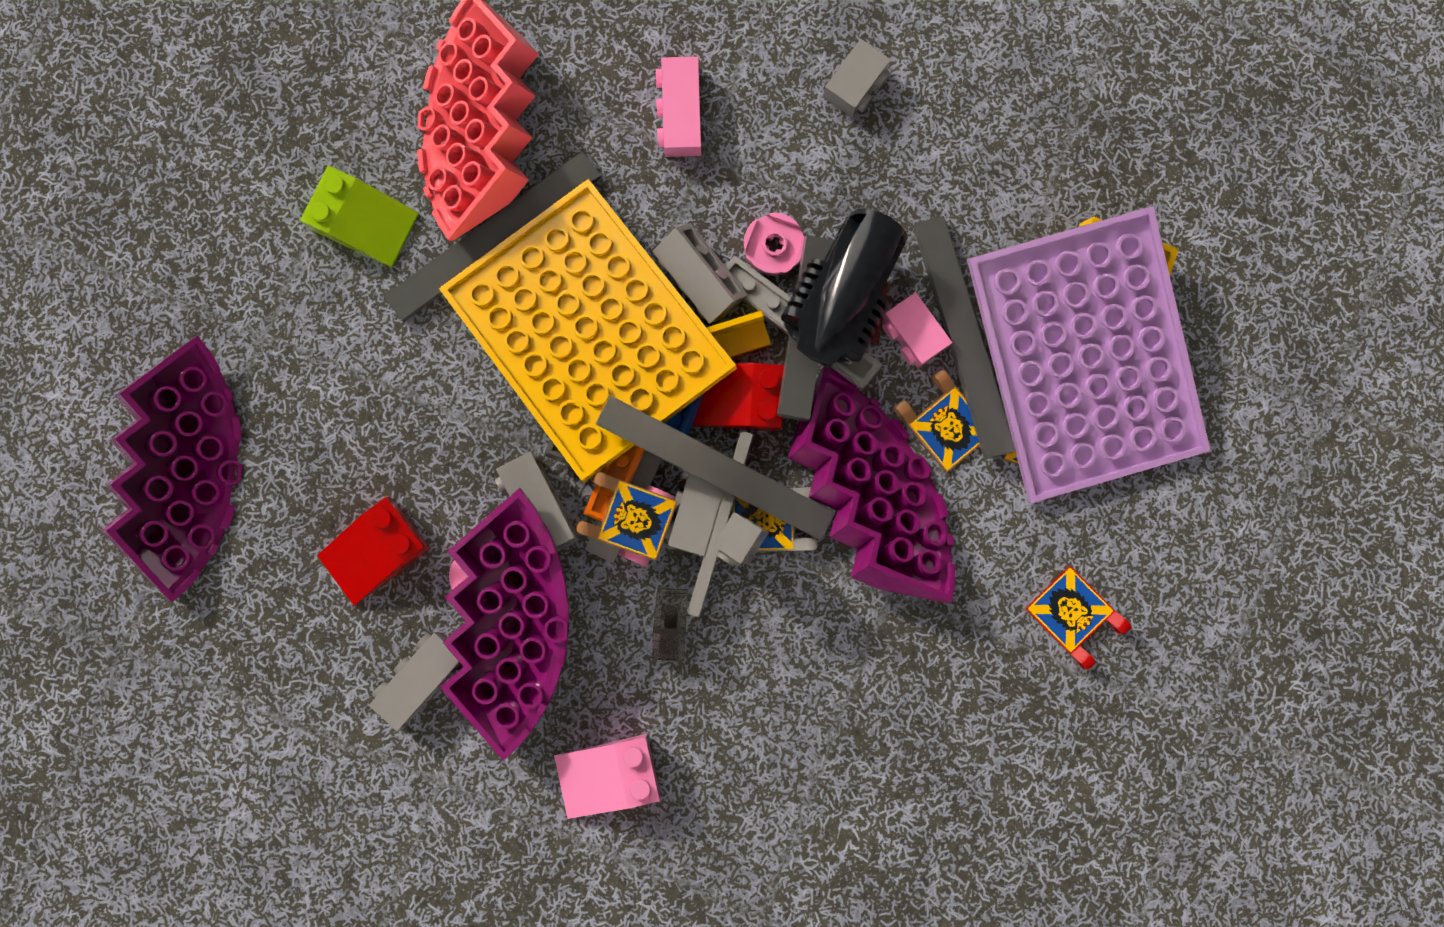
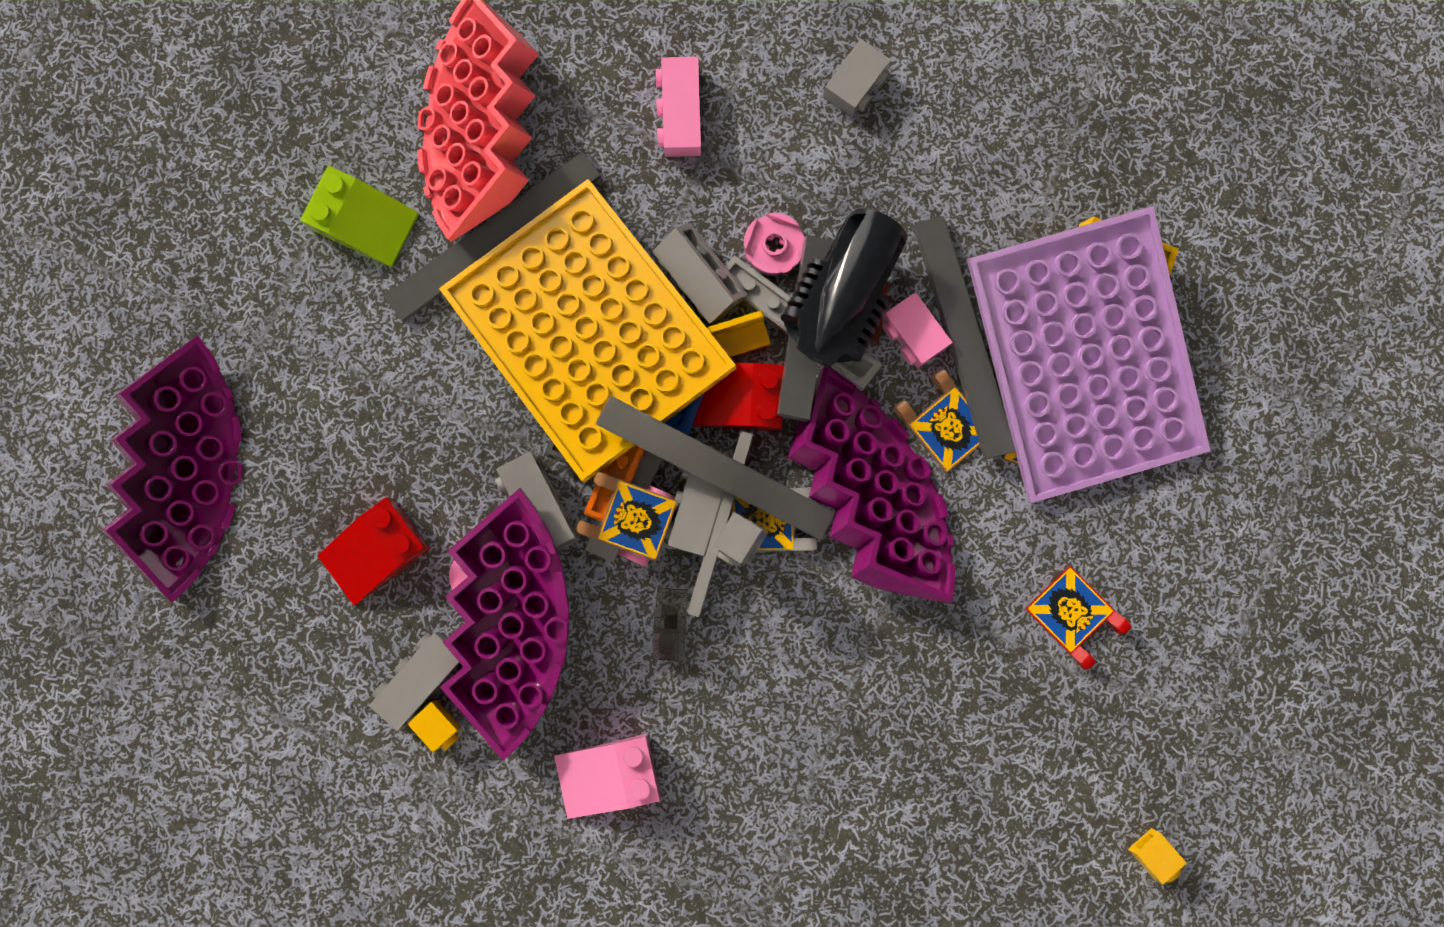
none -> yellow brick [408,700,462,752]
none -> yellow brick [1128,828,1187,885]

